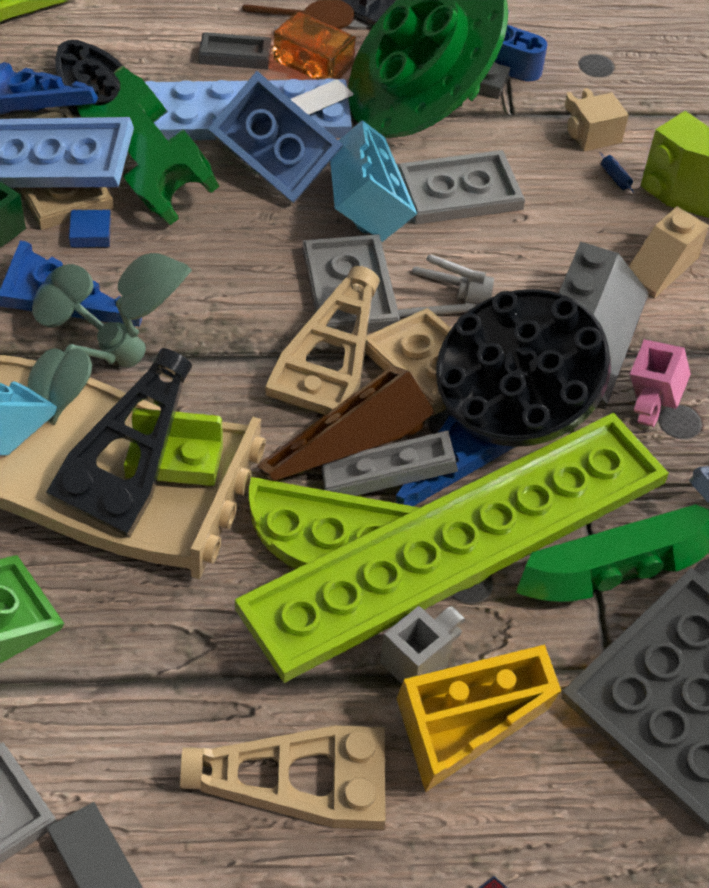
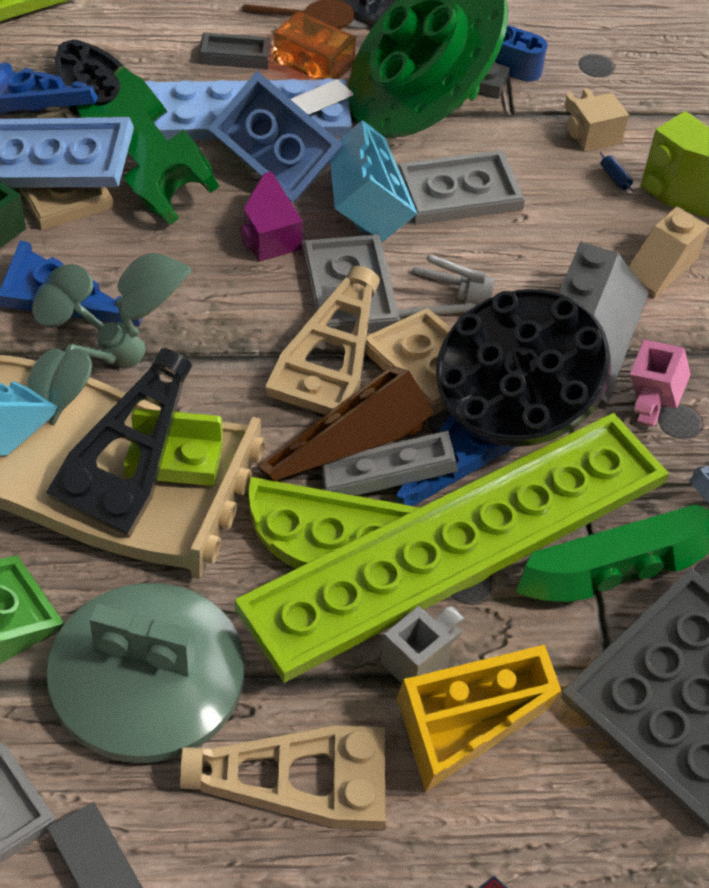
blue tile [69,210,111,247] -> none
none -> sand green bracket [47,583,244,763]
none -> magenta slope [240,171,303,262]

